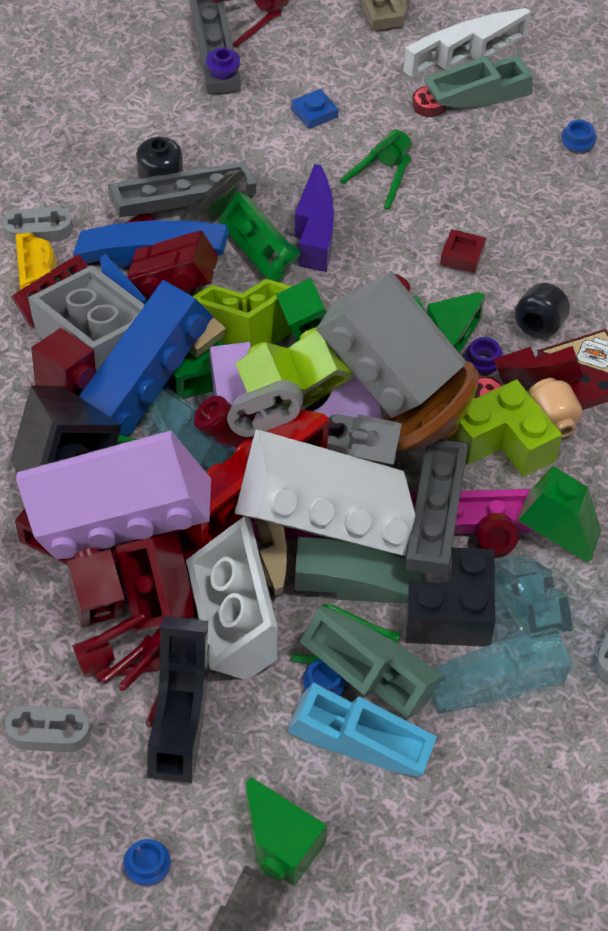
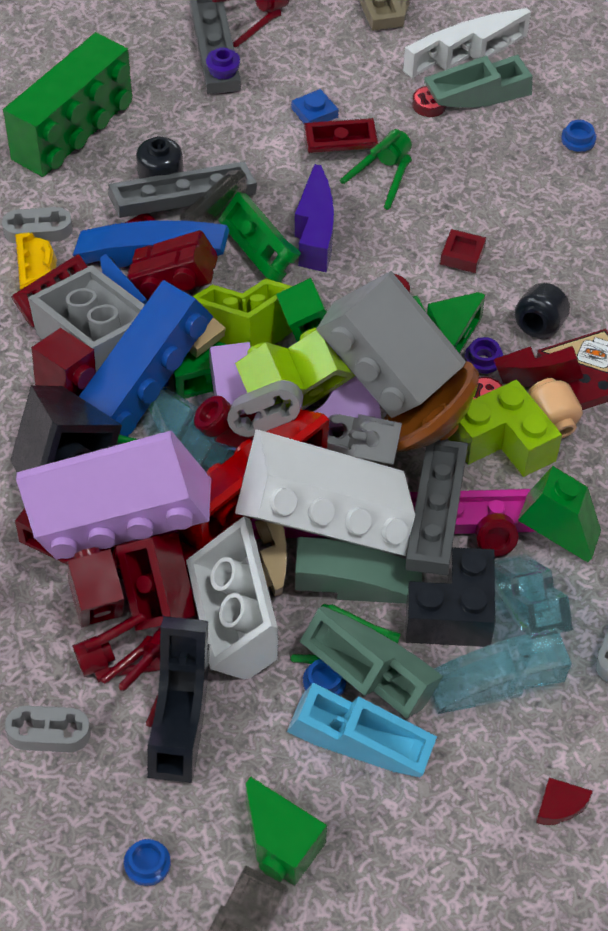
none -> green brick [3,32,133,177]
none -> dark red slope [304,118,378,153]
none -> dark red tile [536,777,593,825]

